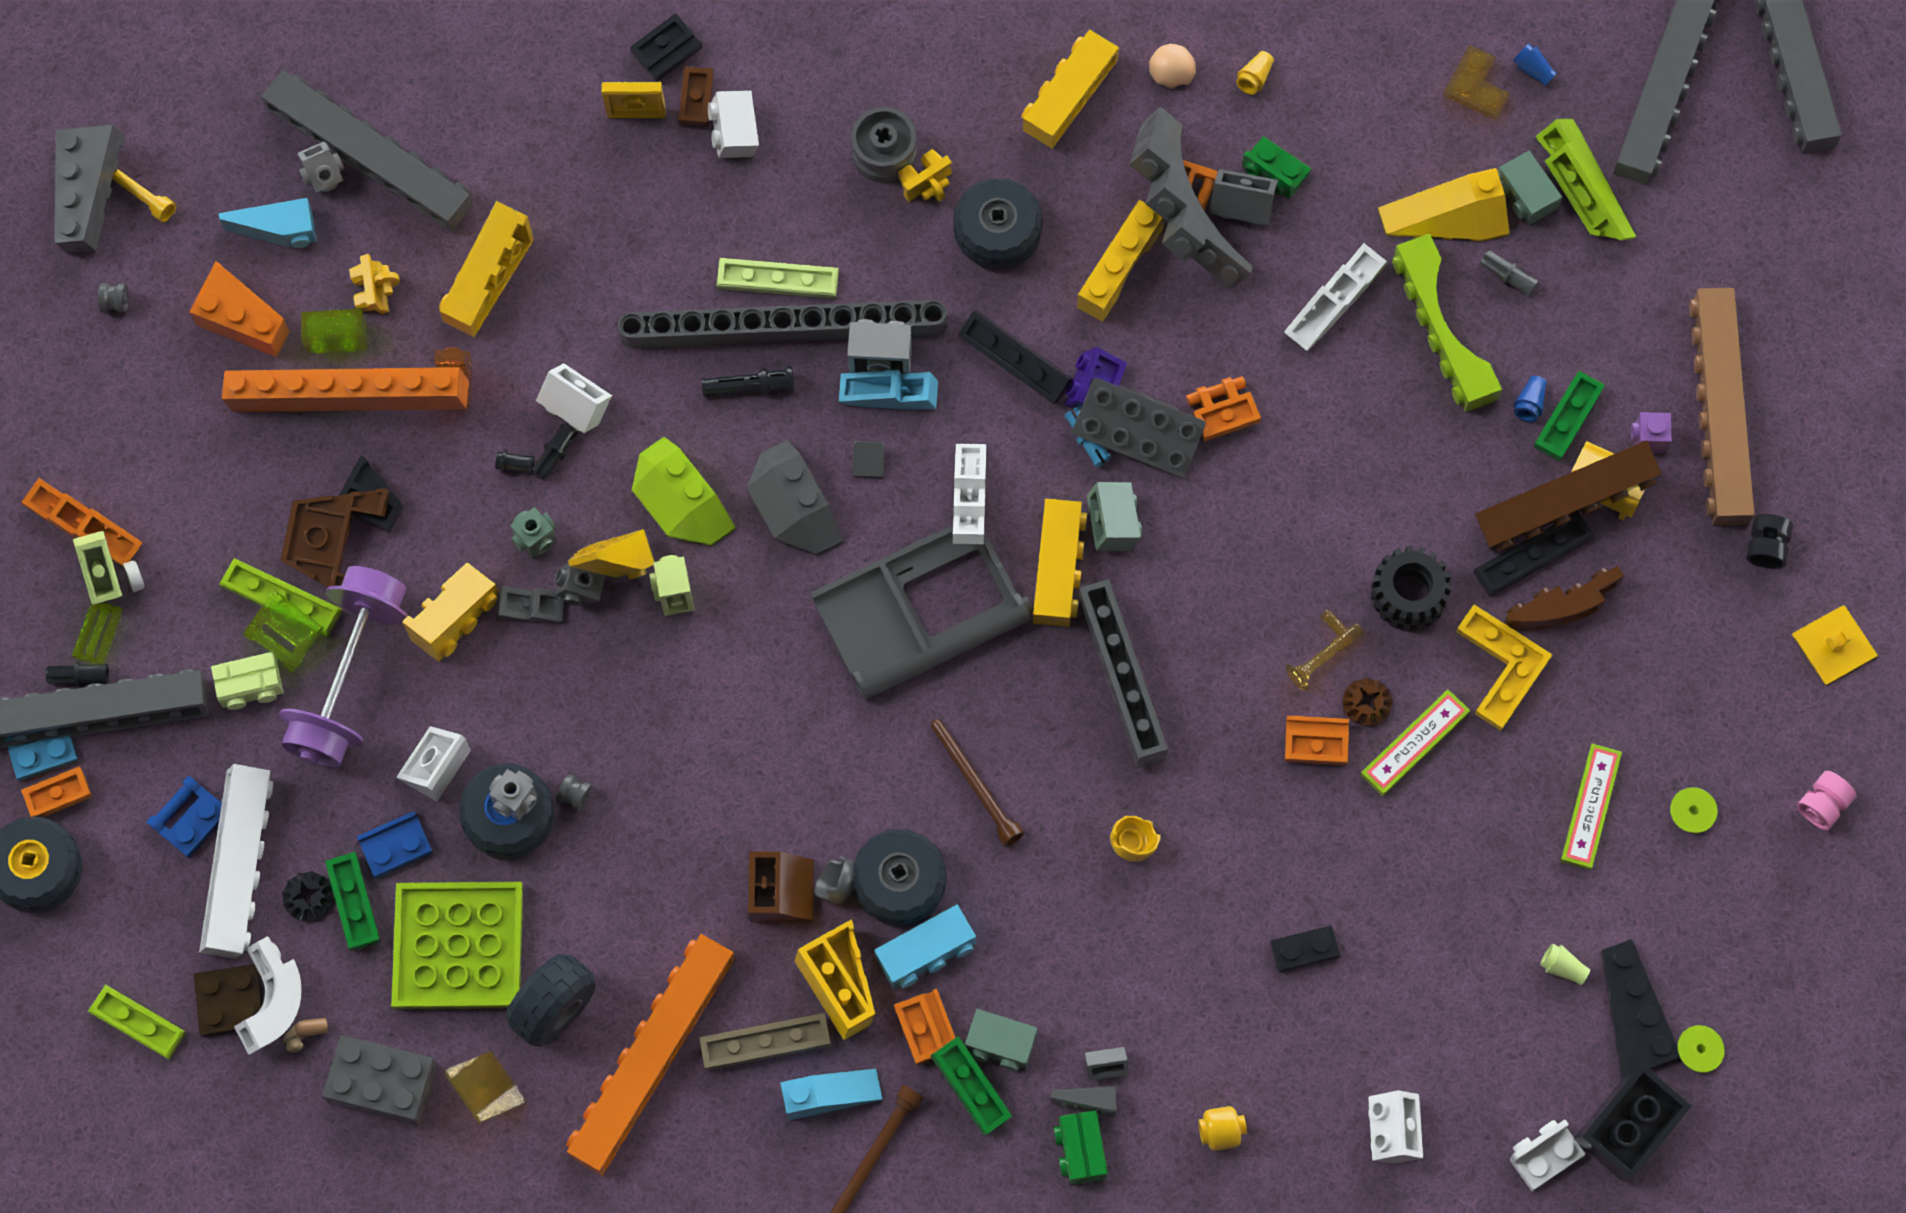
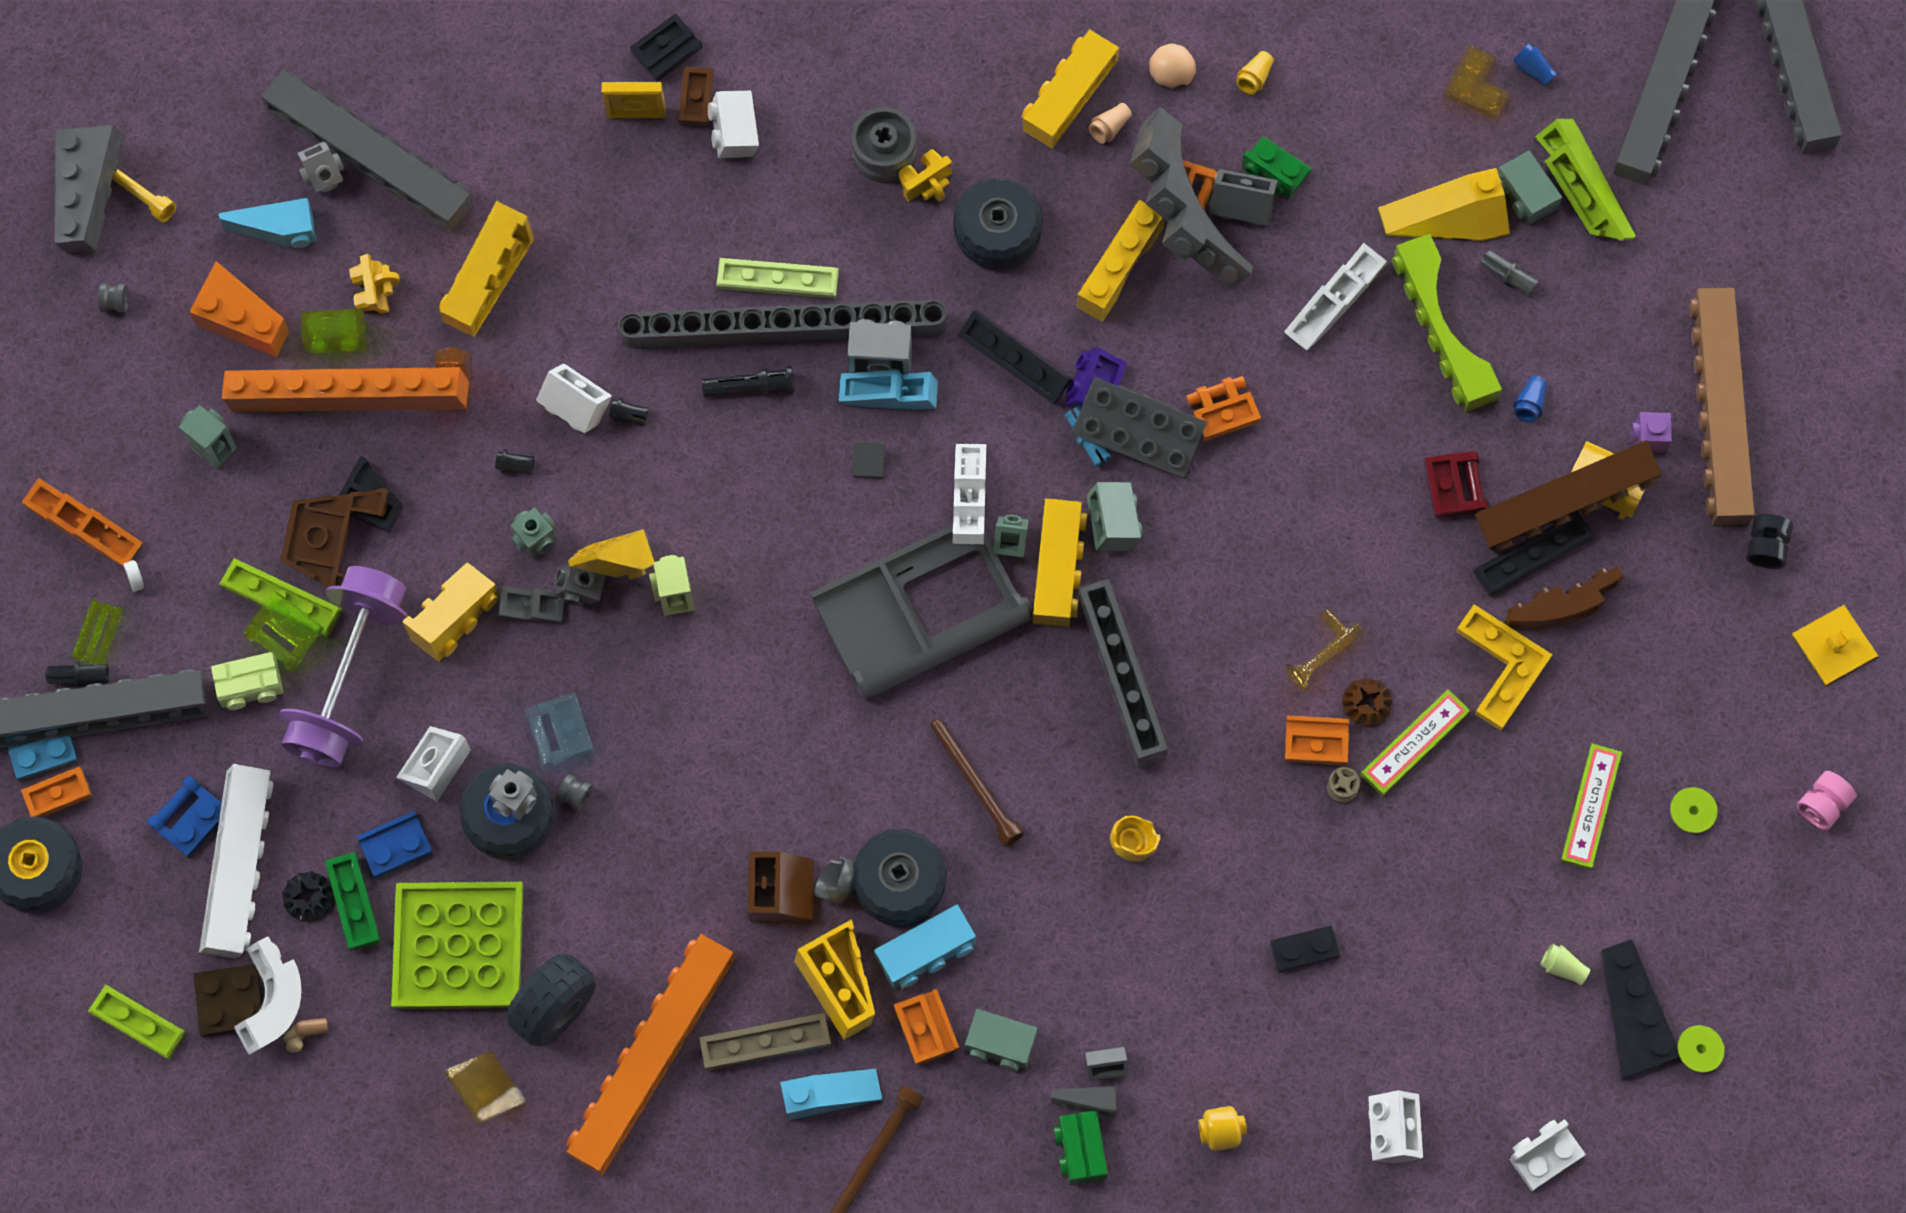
yellowish green brick [73,531,122,604] -> none
dark grey brick [322,1035,438,1127] -> none
black axle [532,423,578,480] -> none
lime wedge [632,437,736,546] -> none
dark grey wedge [747,440,844,555] -> none
green plate [930,1036,1012,1136] -> none
black tyre [1371,546,1452,631] -> none
green plate [1534,370,1605,462] -> none
black brick [1573,1063,1692,1182] -> none
none -> sand green brick [179,405,237,469]
none -> clear light blue plate [522,692,594,769]
none -> black pin [609,398,649,426]
none -> sand green brick [993,515,1029,557]
none -> light nougat cone [1089,103,1132,144]
none -> dark tan wheel [1327,767,1360,804]
none -> dark red plate [1424,451,1489,518]

